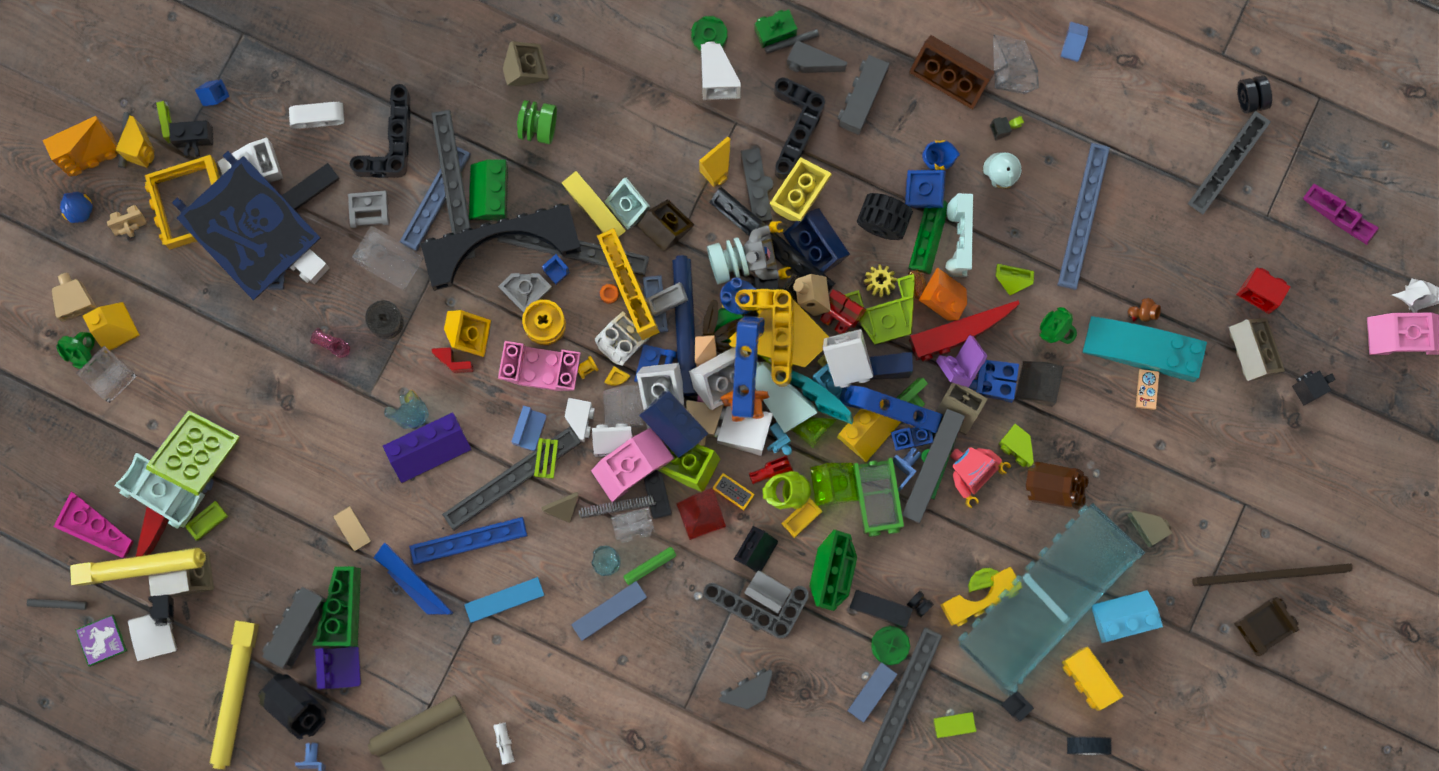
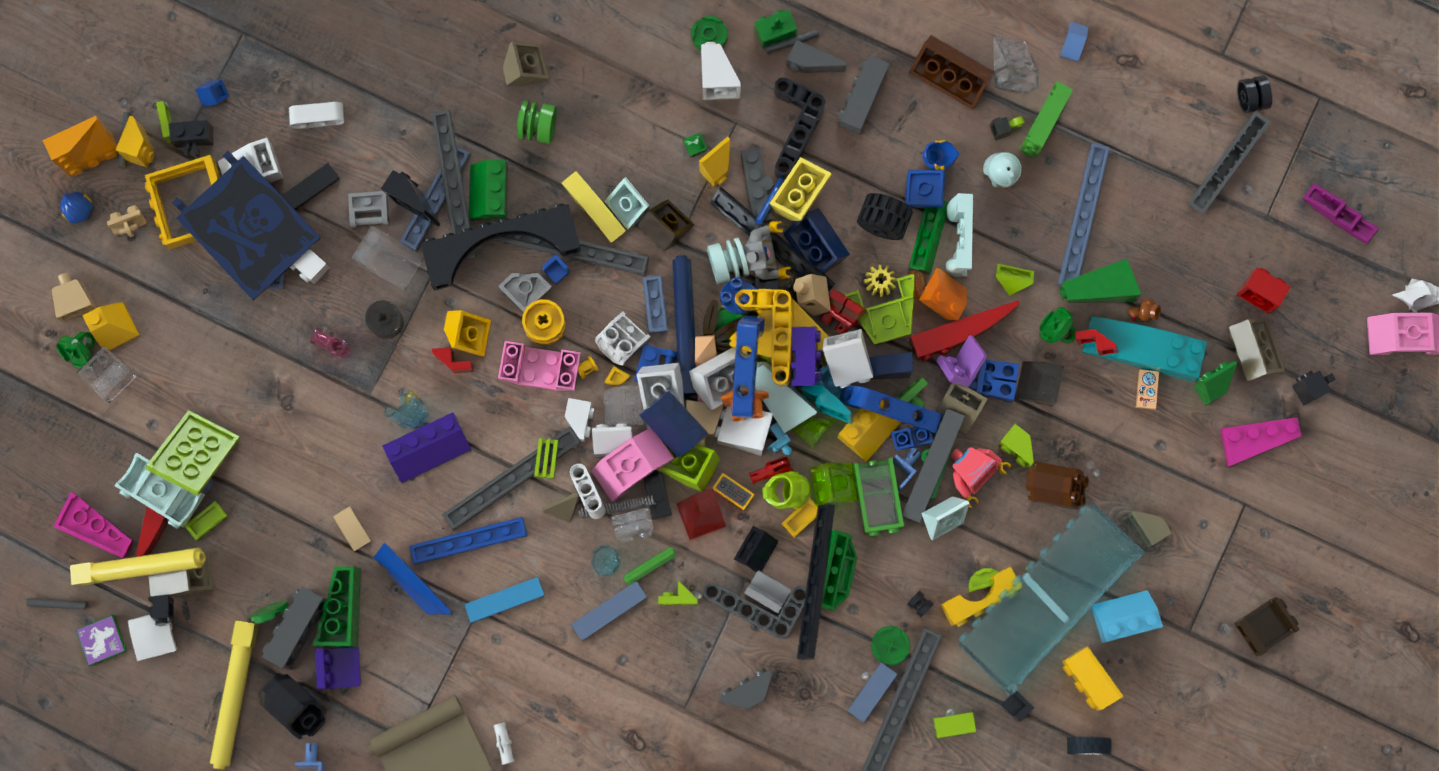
black beam [350,84,410,178] -> none
medium blue panel [511,406,546,451] -> none
yellow slope [597,228,660,340] -> none
orange tile [600,284,619,304] -> none
light grey tile [647,282,688,317] -> none
black slope [849,590,913,629] -> none
dark brown tile [1192,563,1353,587] -> none
none -> green tile [250,600,289,624]
none -> black slope [381,170,440,227]
none -> white beam [570,464,605,519]
none -> lime slope [658,580,698,605]
none -> green tile [683,133,708,158]
none -> blue bar [755,178,785,224]
none -> dark purple wedge [791,327,822,386]
none -> black tile [797,504,835,660]
none -> light aqua slope [921,497,969,541]
none -> bright green door [1020,81,1073,158]
none -> green slope [1059,259,1141,304]
none -> red slope [1075,329,1119,356]
none -> green slope [1193,361,1237,406]
none -> dark pink wing [1221,417,1301,467]

